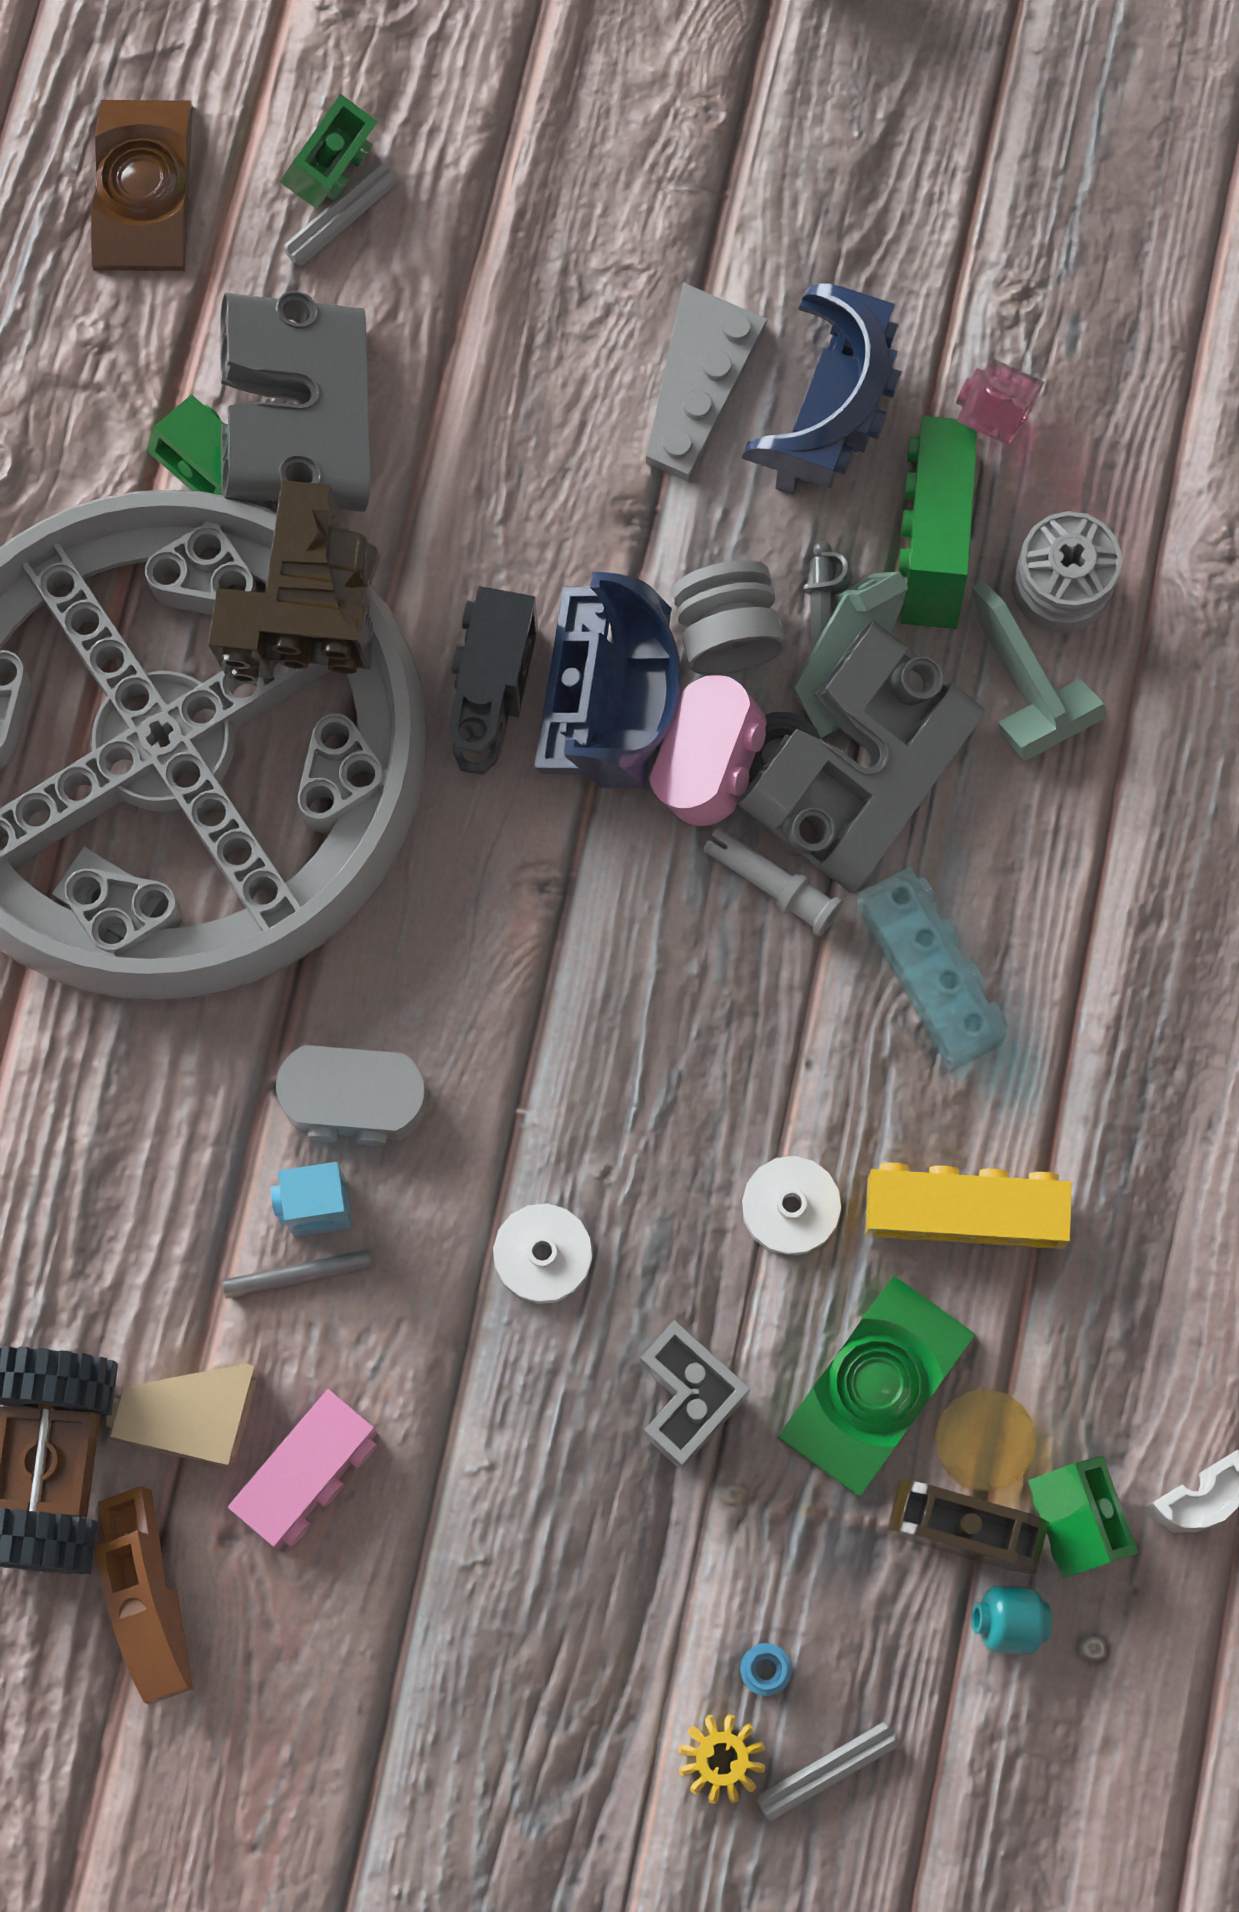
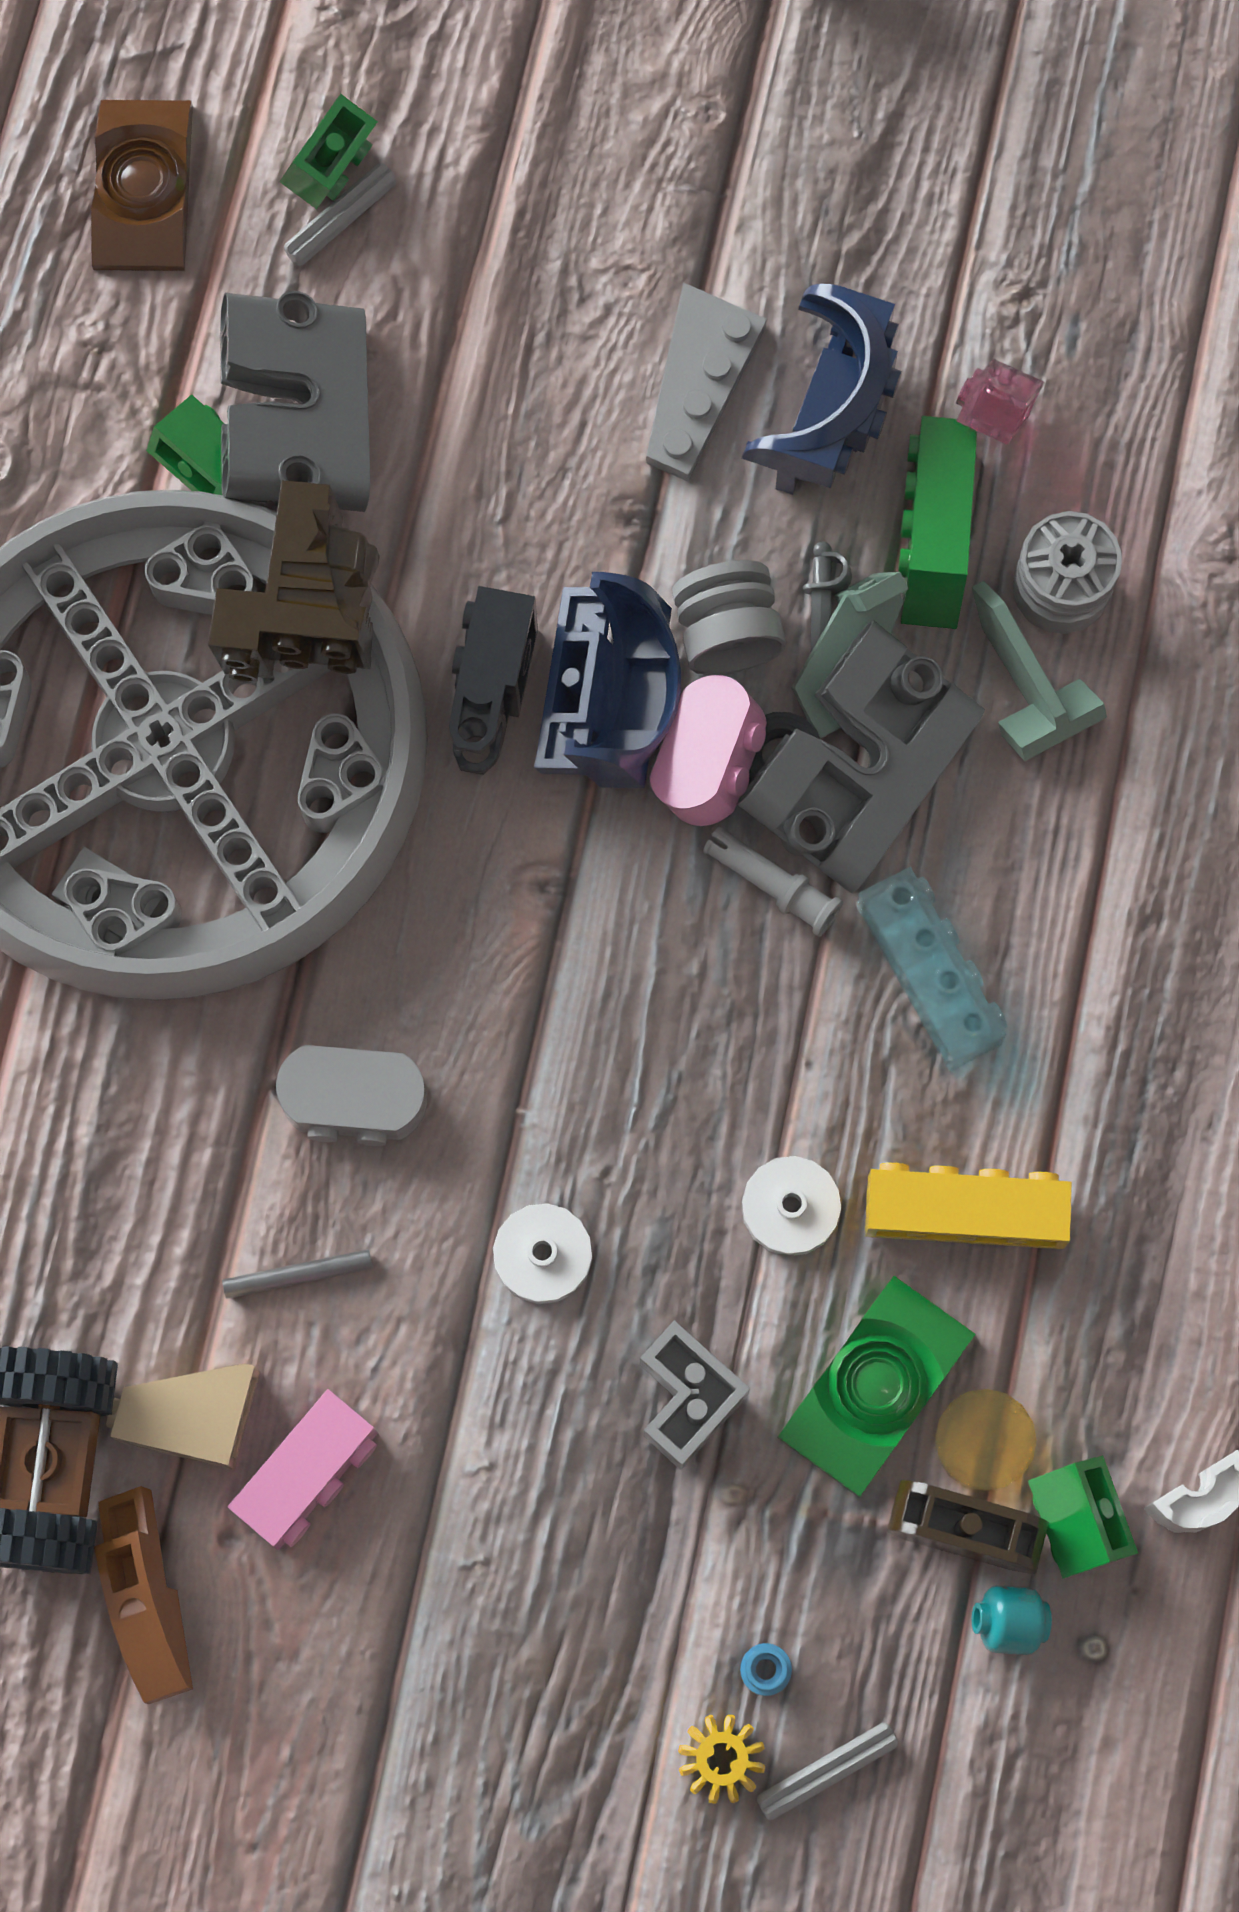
medium azure brick [271,1162,353,1237] -> none

